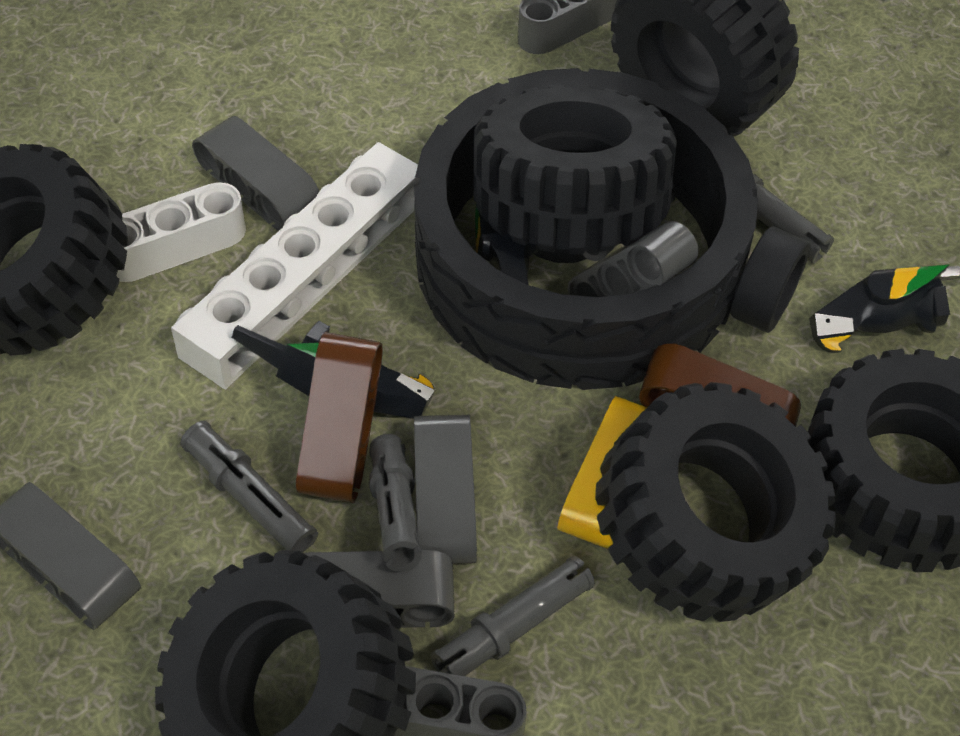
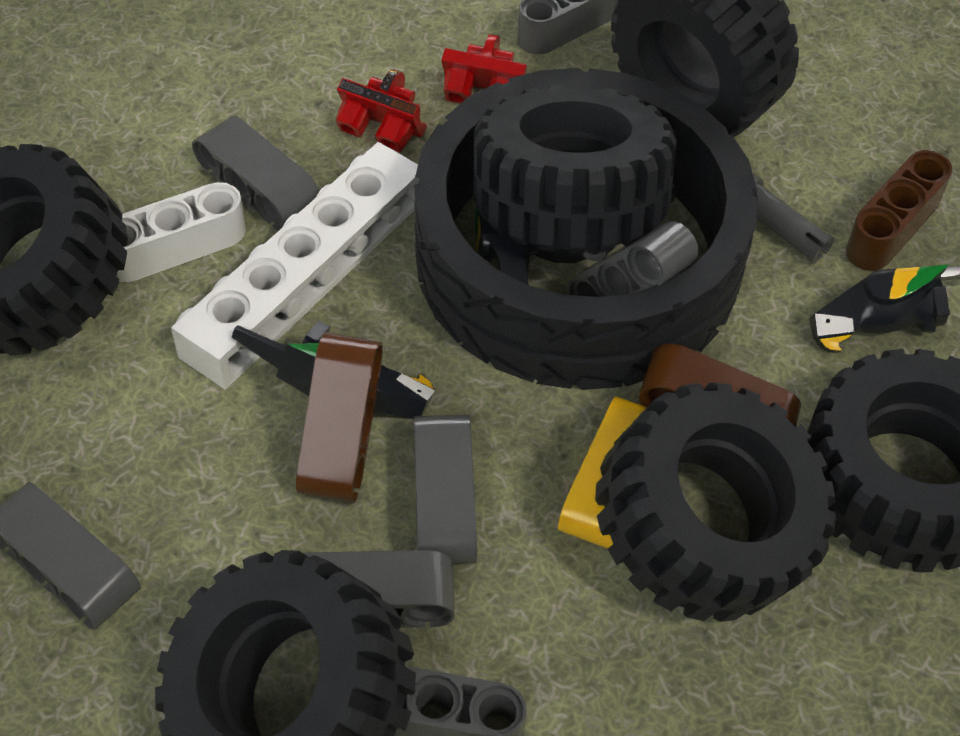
dark grey pin [180,420,318,553] -> none
dark grey pin [369,434,422,572] -> none
dark grey pin [430,556,595,676] -> none
black tyre [730,226,810,333] -> none
none -> red hips [335,69,427,153]
none -> red hips [441,34,527,103]
none -> reddish brown beam [846,150,953,271]

